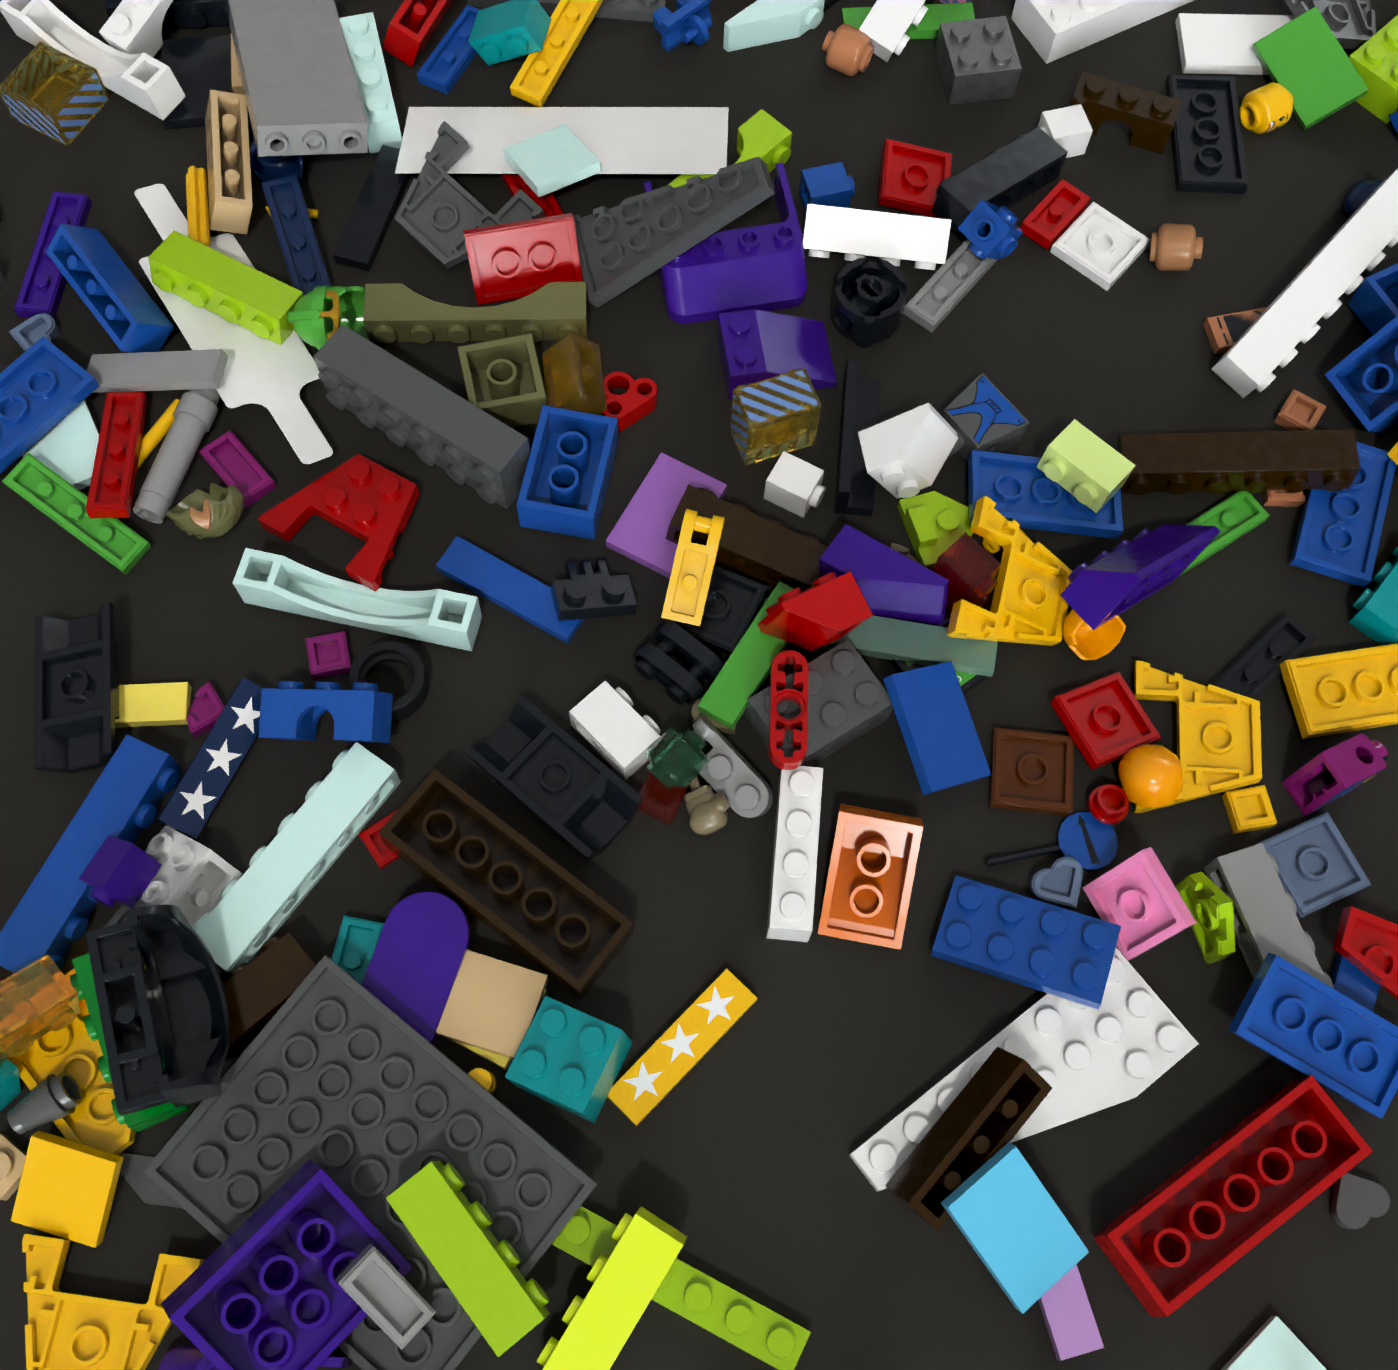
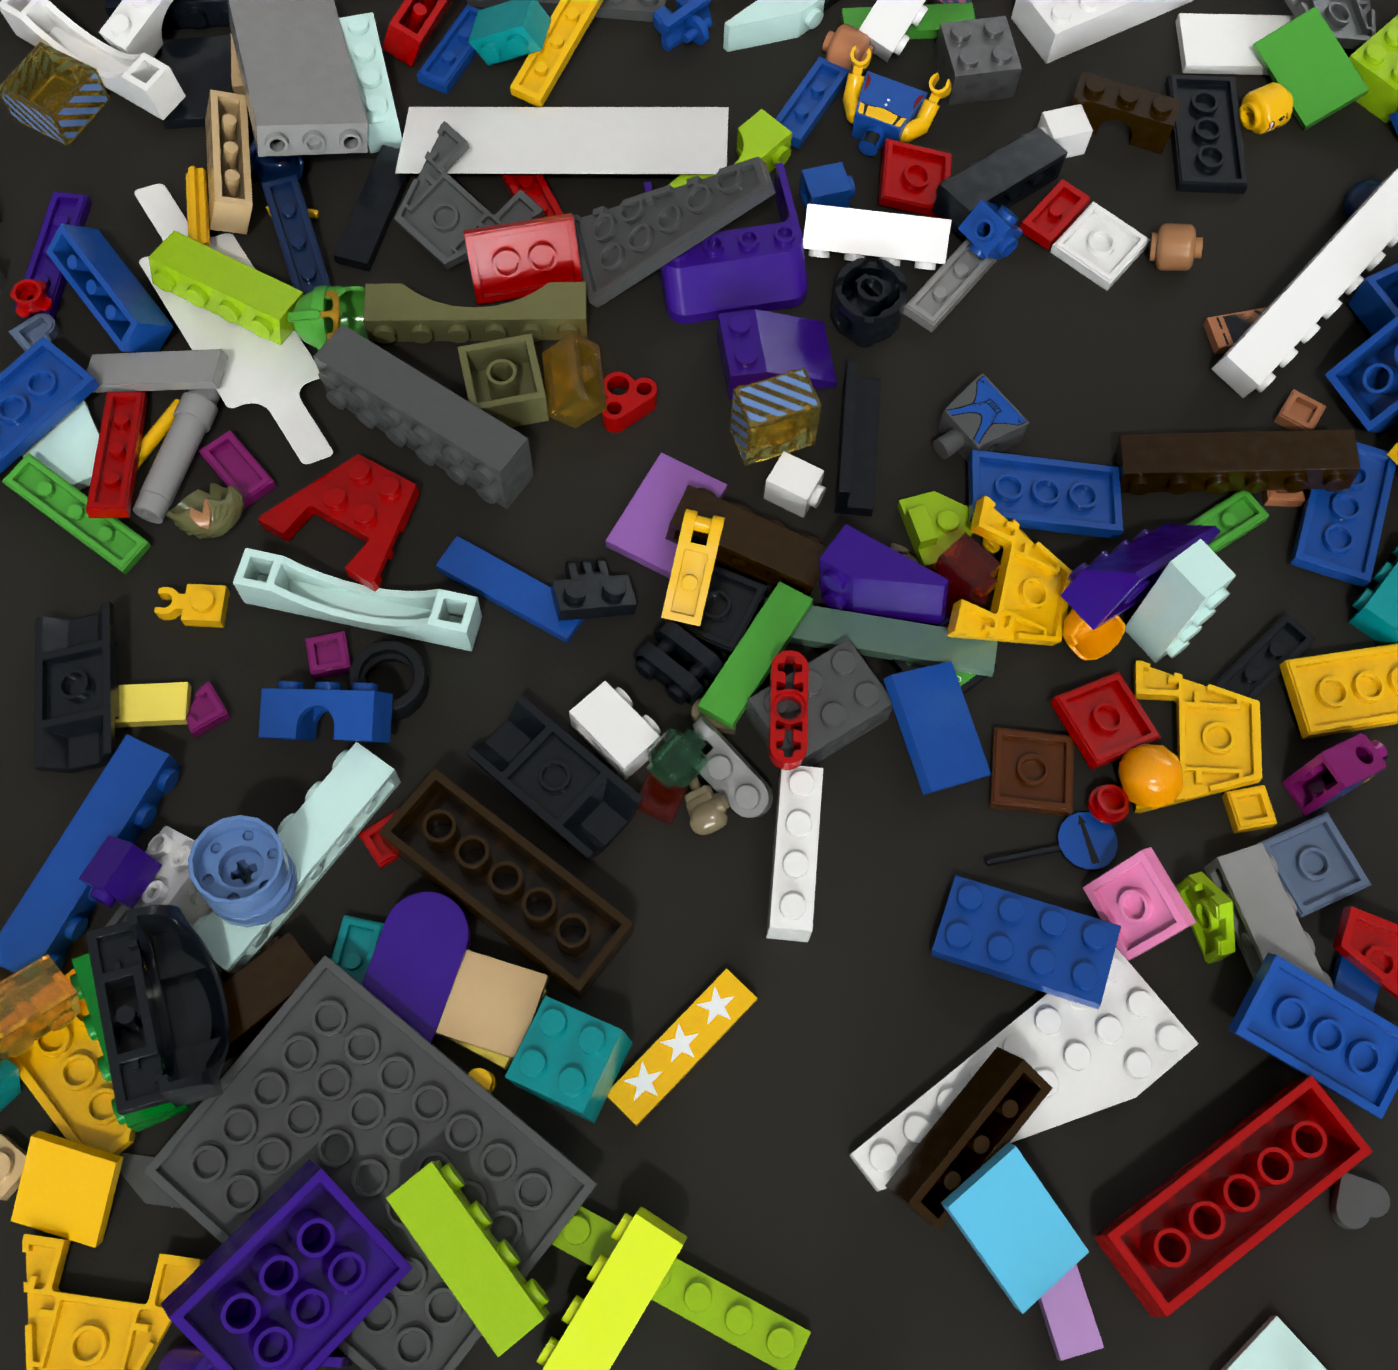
dark grey cone [7,1072,82,1134] -> none
dark blue tile [157,677,262,840] -> none
light grey tile [335,1243,436,1350] -> none
light aqua tile [503,124,601,197] -> none
blue brick [516,405,619,540] -> none
red slope [757,571,873,652] -> none
orange slope [818,804,923,950] -> none
white slope [858,402,958,499] -> none
sand blue tile [1030,857,1083,909] -> none
yellowish green brick [1037,419,1136,514] -> none
none -> red plate [10,279,53,318]
none -> yellow plate [154,584,230,628]
none -> medium blue wheel [188,815,298,927]
none -> blue plate [775,56,849,149]
none -> torso [843,45,952,156]
none -> light aqua brick [1125,539,1236,663]

